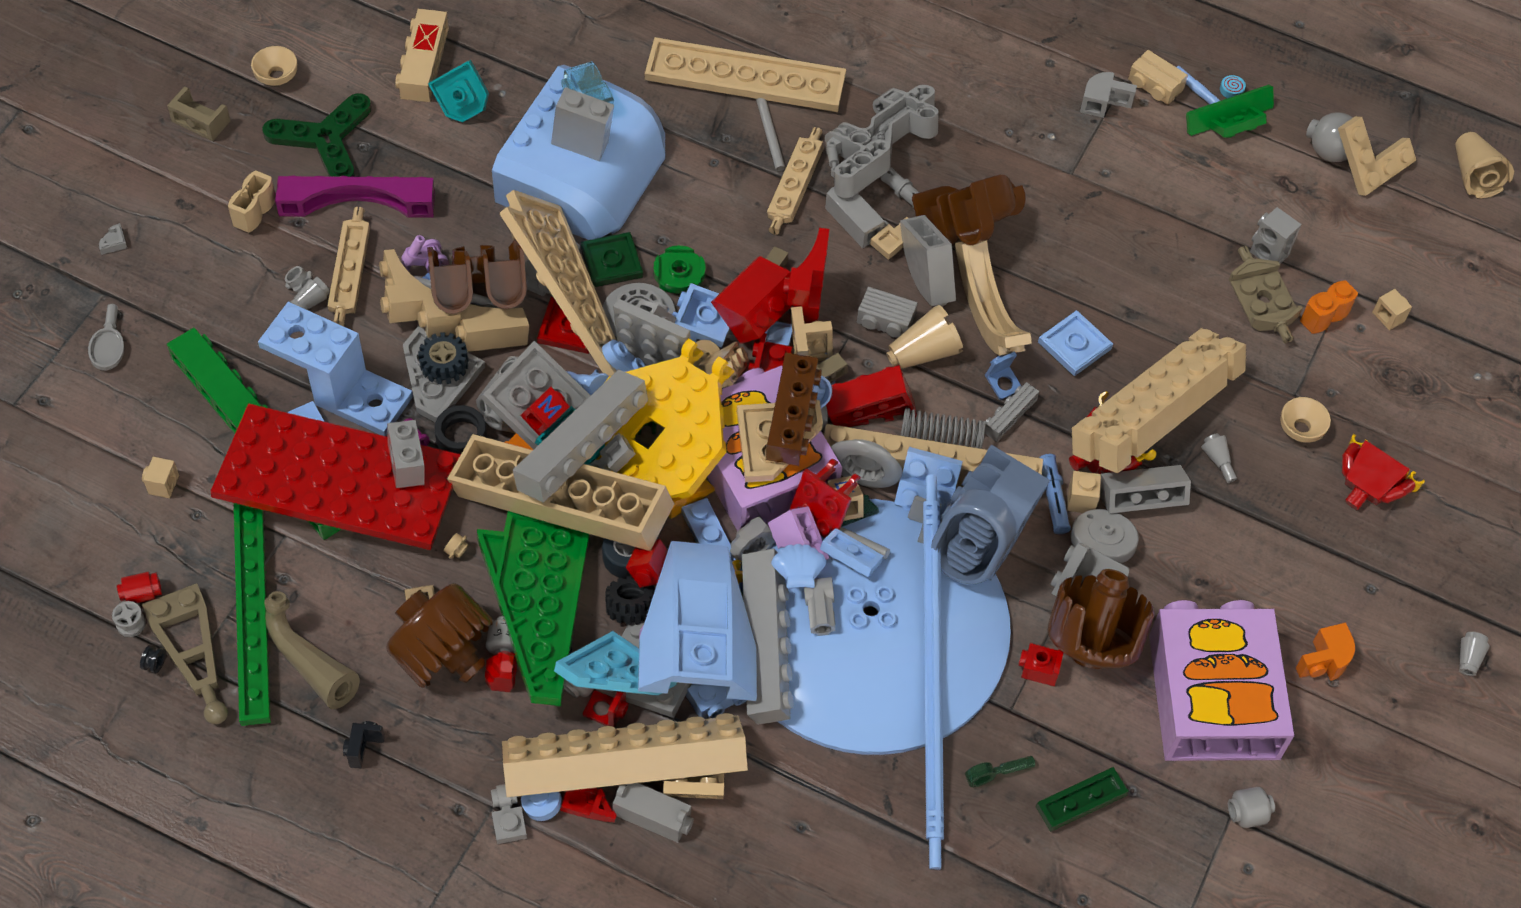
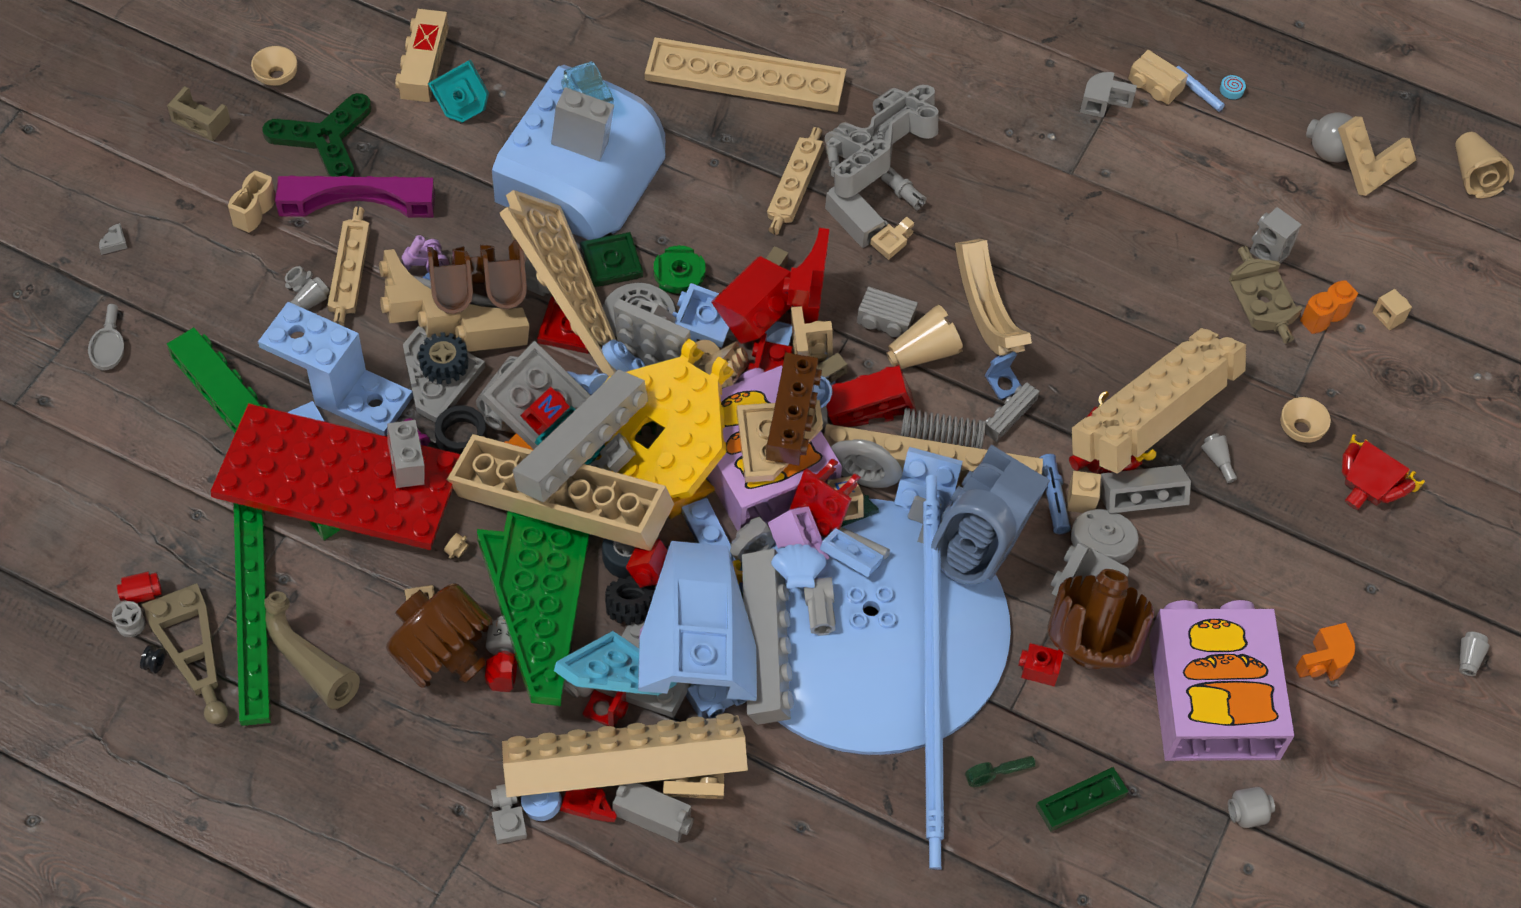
tan plate [142,457,179,498] -> none
black bracket [343,721,385,769] -> none
light grey bar [756,98,786,171] -> none
light grey brick [900,215,956,306] -> none
reddish brown piece [912,174,1026,246] -> none
light blue plate [1038,310,1113,376] -> none
green bracket [1186,85,1274,138] -> none

